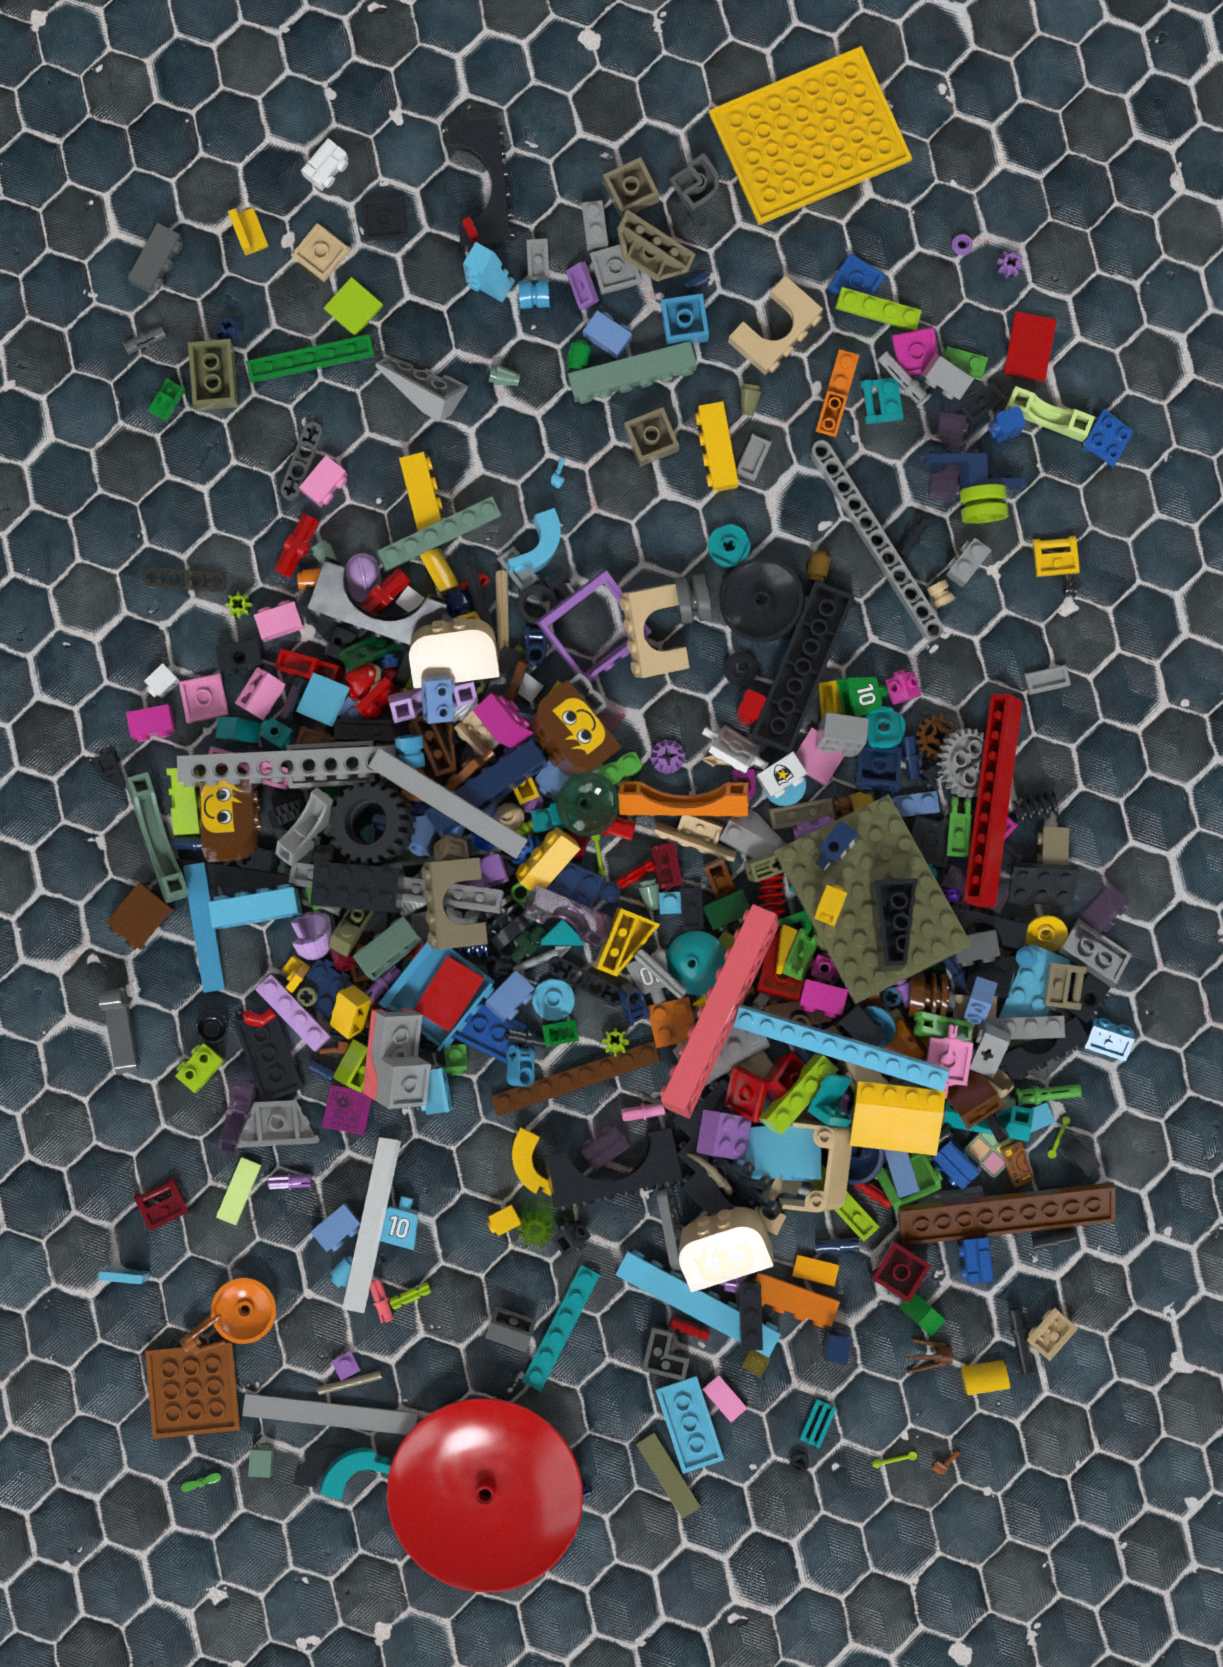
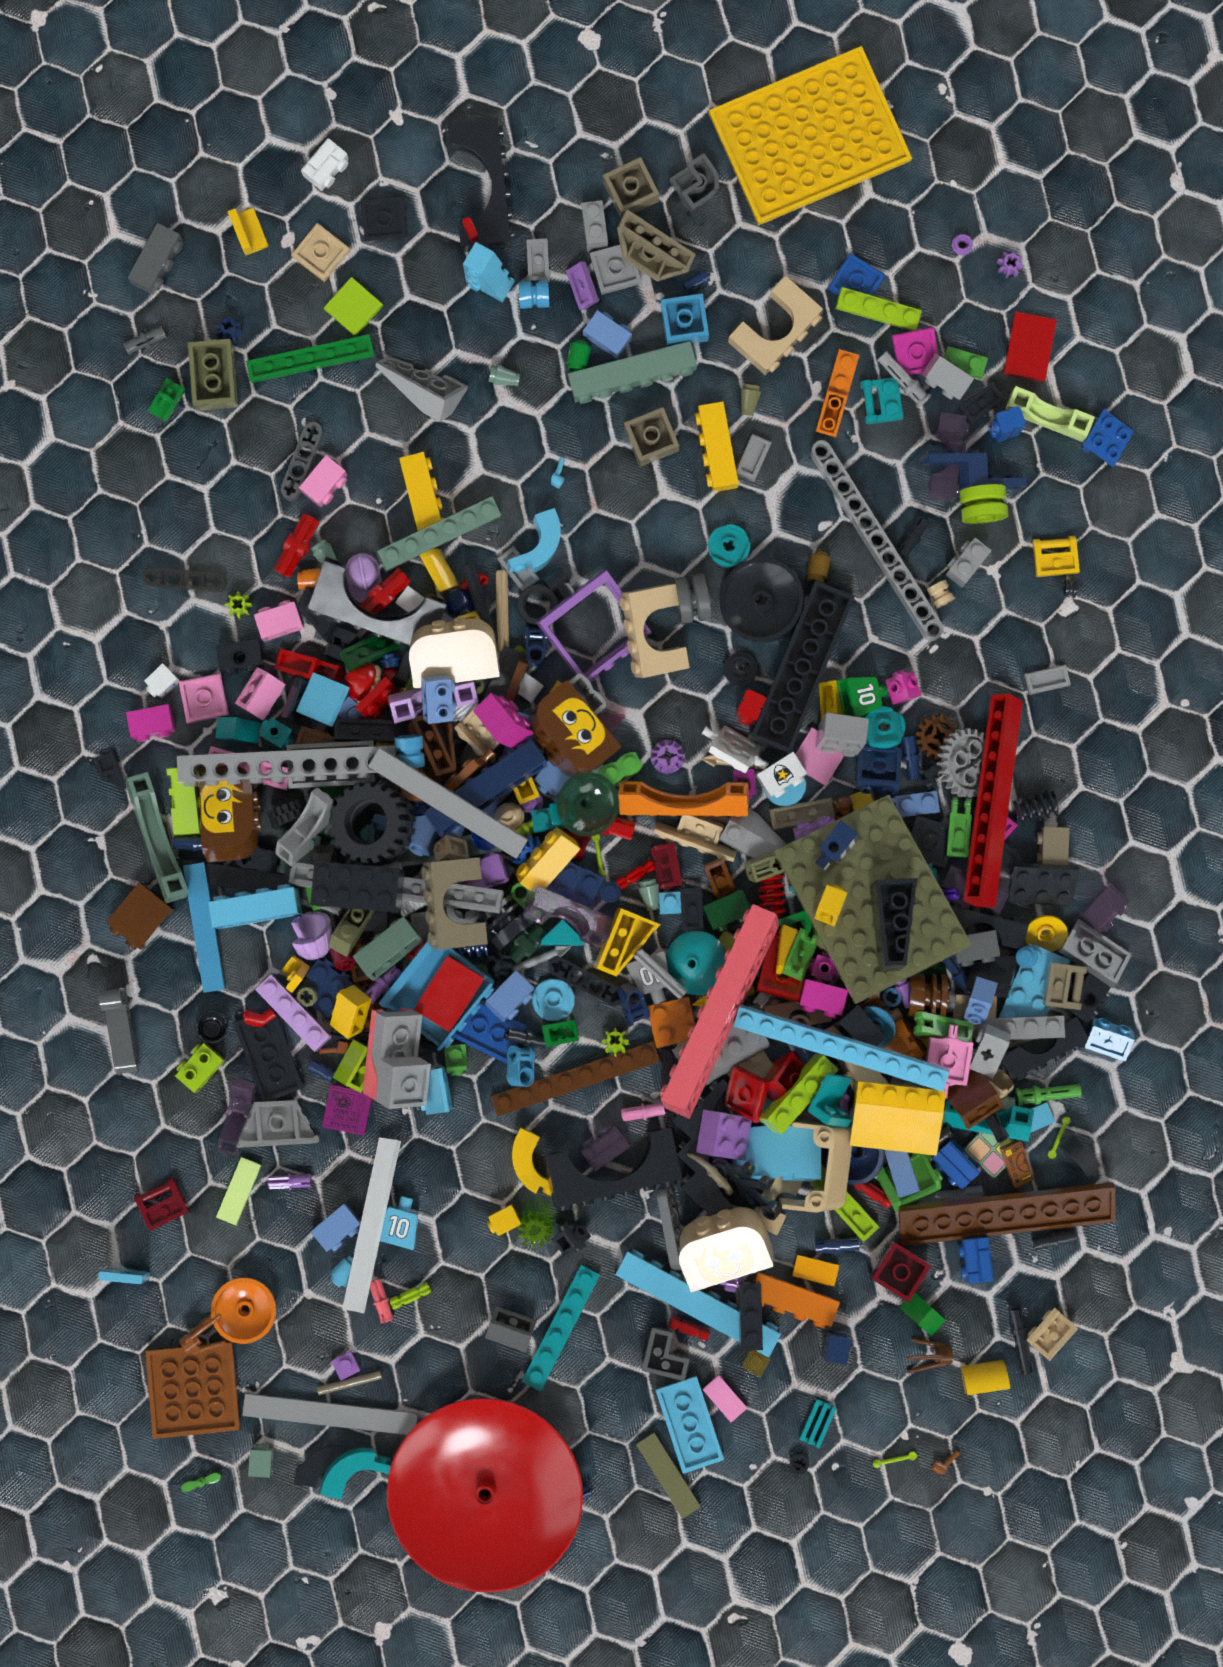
none -> black axle [661,1050,674,1090]

